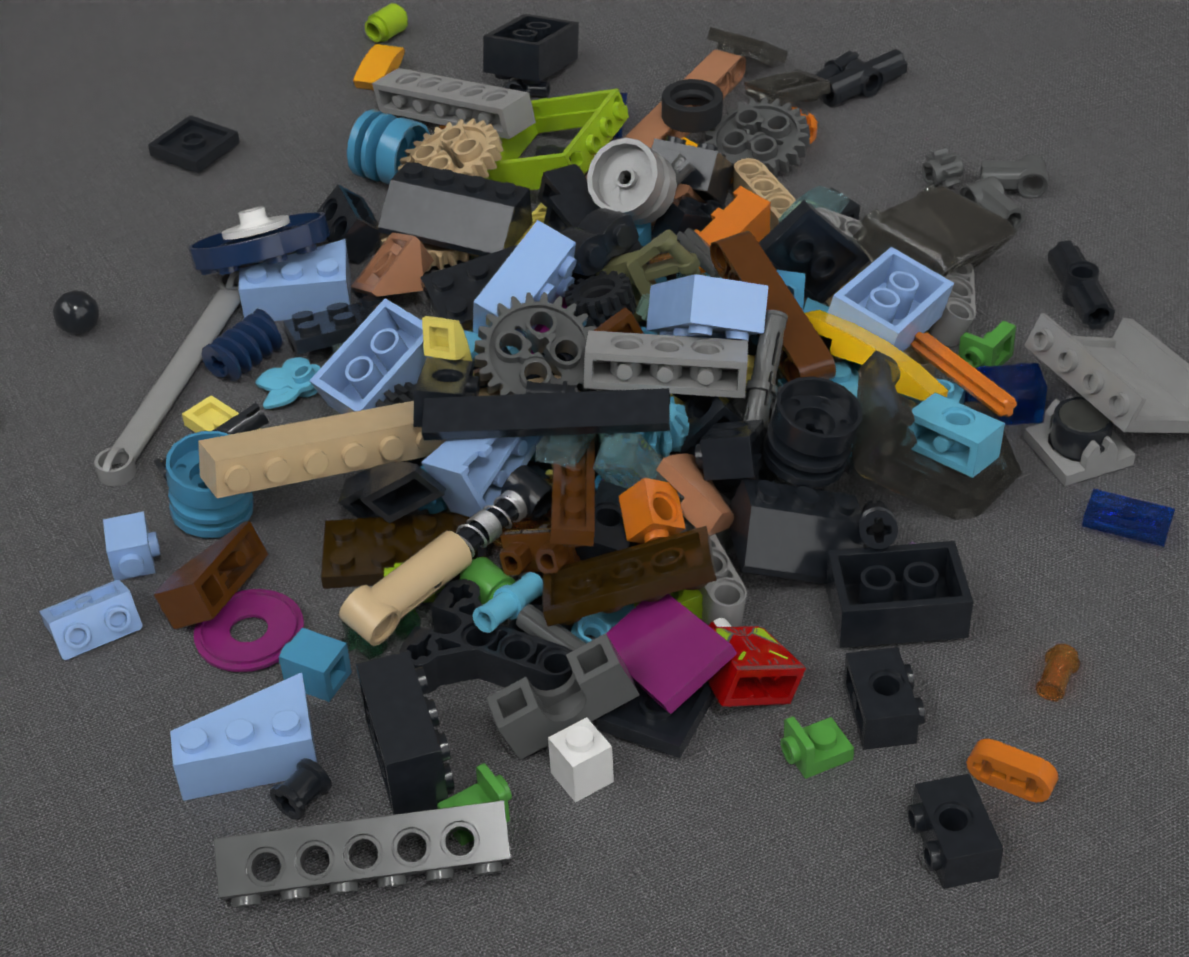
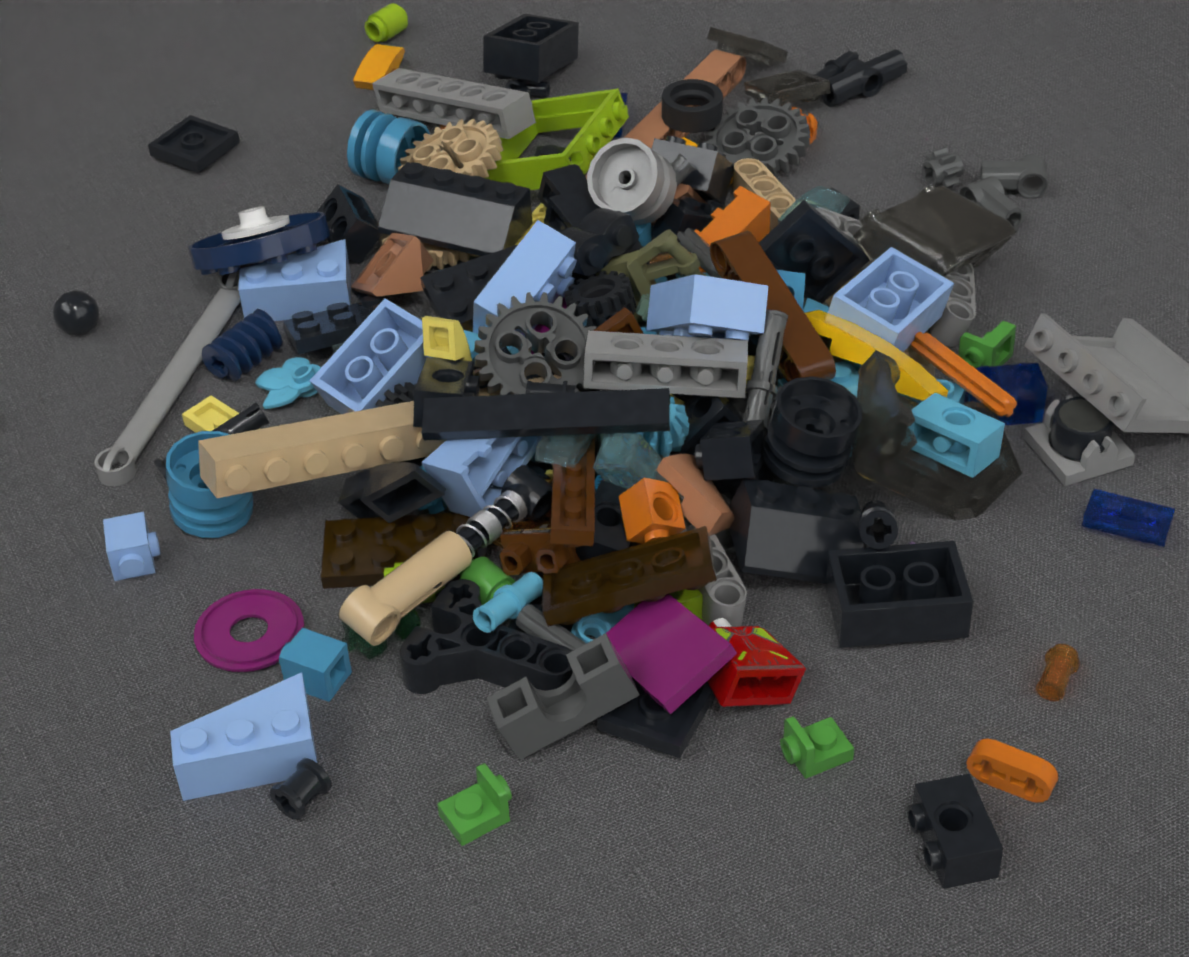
light blue bracket [39,579,142,660] -> none
reddish brown slope [154,520,269,629] -> none
dark grey brick [214,800,511,908] -> none
black brick [356,651,455,815] -> none
white brick [548,717,614,803] -> none
black brick [844,647,925,750] -> none
black piece [1048,240,1115,330] -> none

